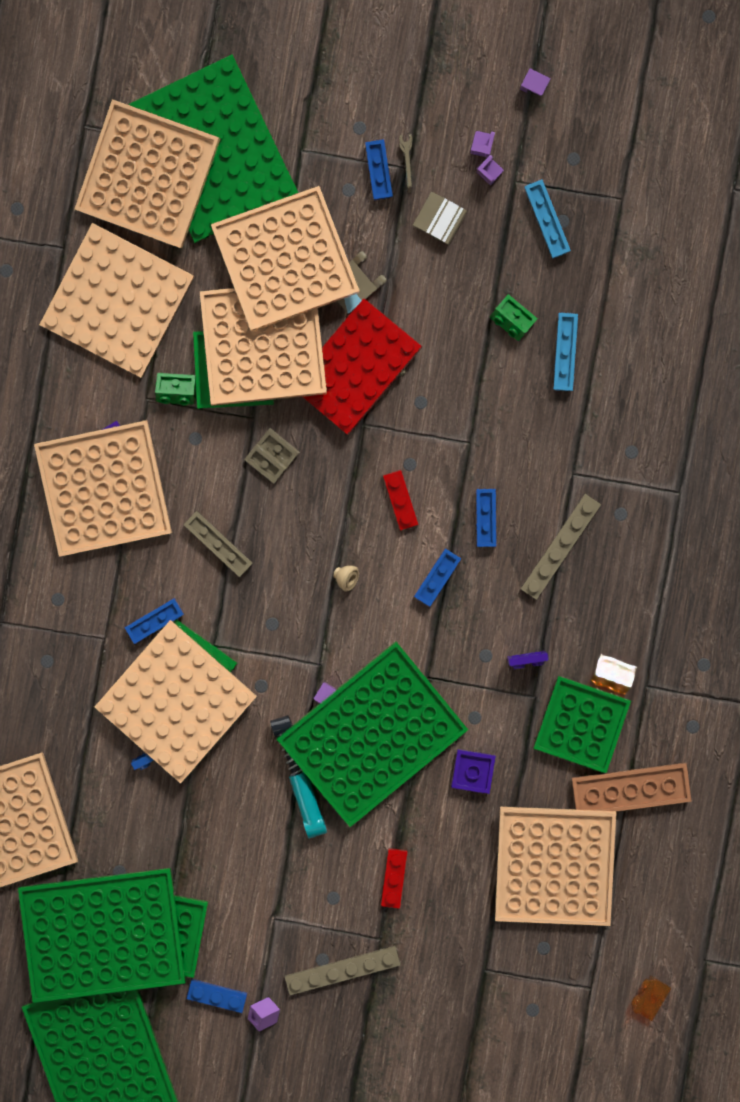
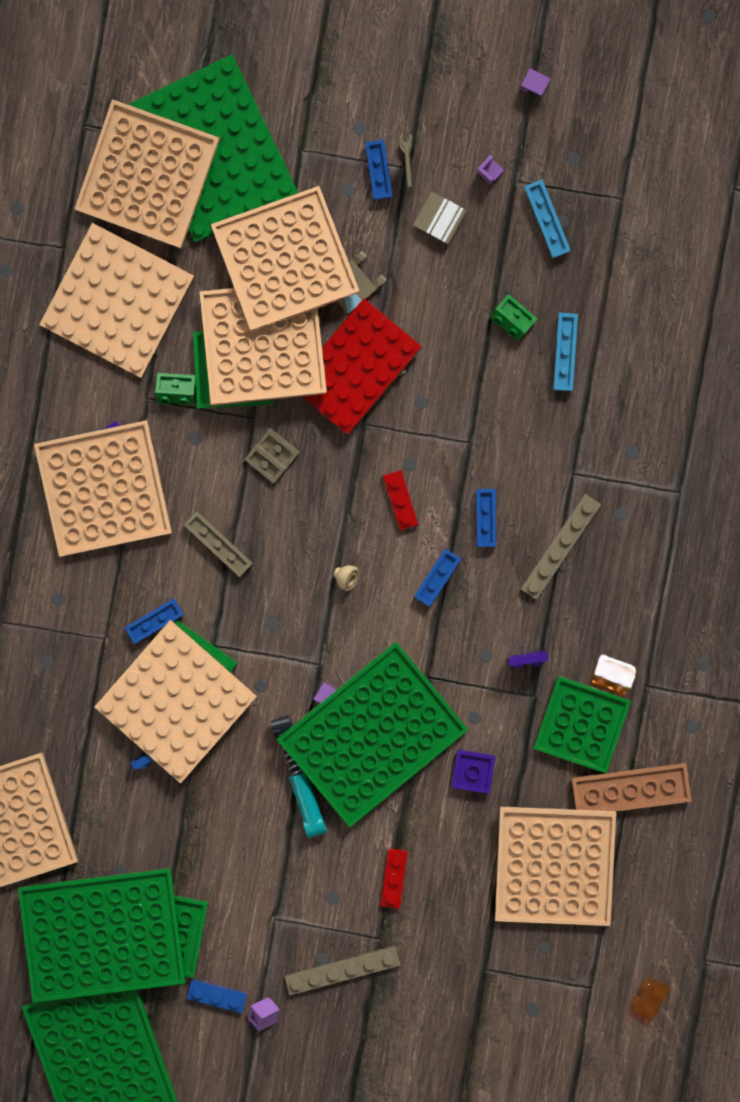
medium lavender panel [470,131,495,158] -> none

